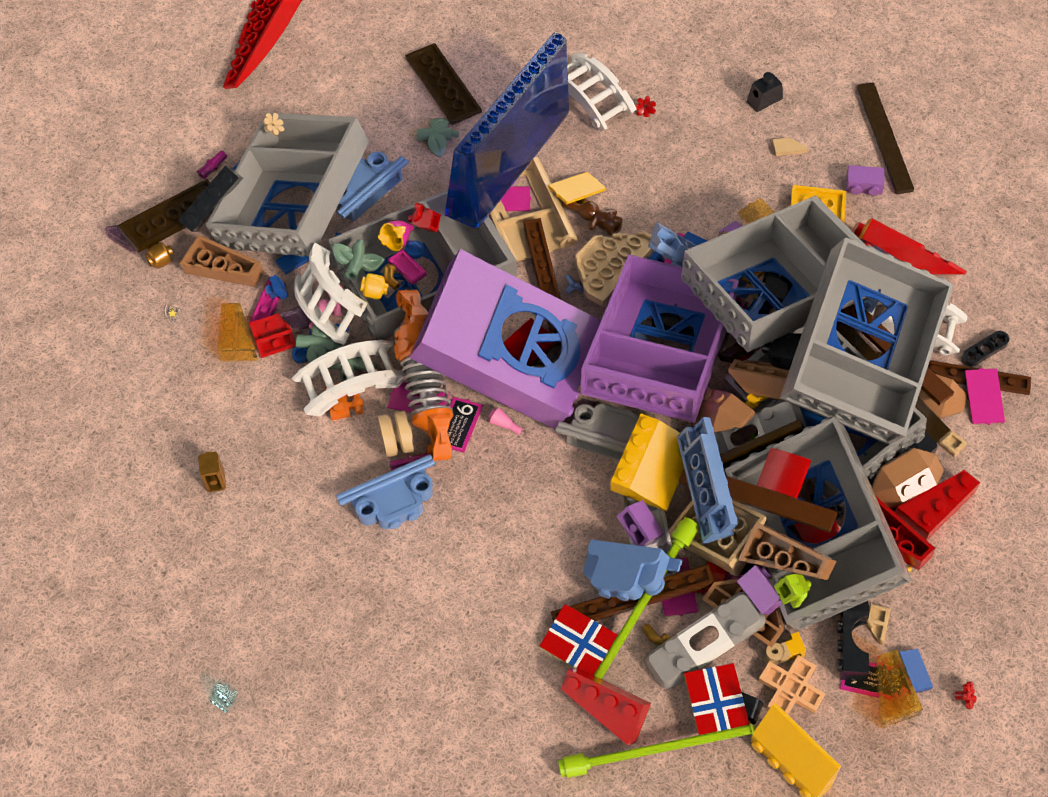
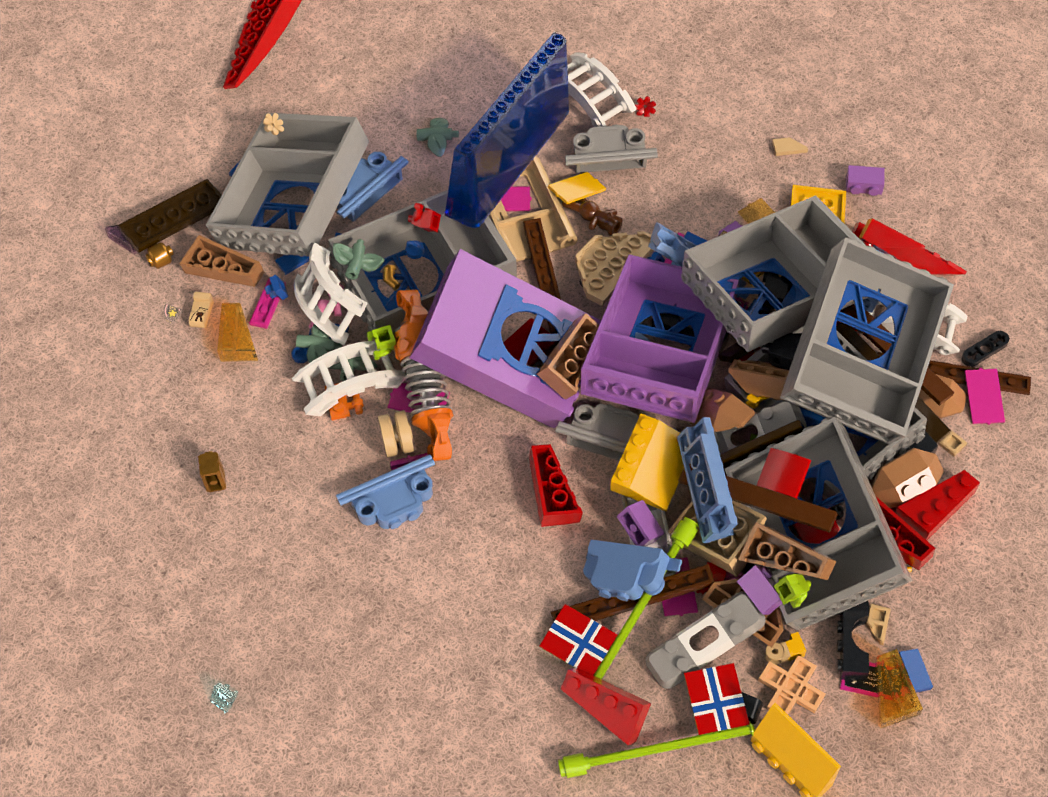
black arch [179,165,243,232] -> none
magenta axle [197,150,227,180] -> none
red slope [249,311,296,358] -> none
clear purple slope [280,305,311,330] -> none
yellow head [360,273,388,299] -> none
yellow hat [378,220,414,251] -> none
dark pink tile [388,249,427,285] -> none
dark brown tile [405,43,482,125] -> none
black piece [447,397,483,453] -> none
bright pink cone [488,407,523,435] -> none
medium blue plant [565,274,584,295] -> none
pearl gold arm [642,623,670,645] -> none
black torso [747,72,783,112] -> none
dark brown tile [857,82,914,195] -> none
red plant [955,681,977,709] -> none
none -> tan leg [189,292,214,328]
none -> lime piece [367,325,396,360]
none -> red wedge [529,444,583,527]
none -> medium nougat wedge [537,313,599,400]
none -> light grey brick [565,124,658,173]

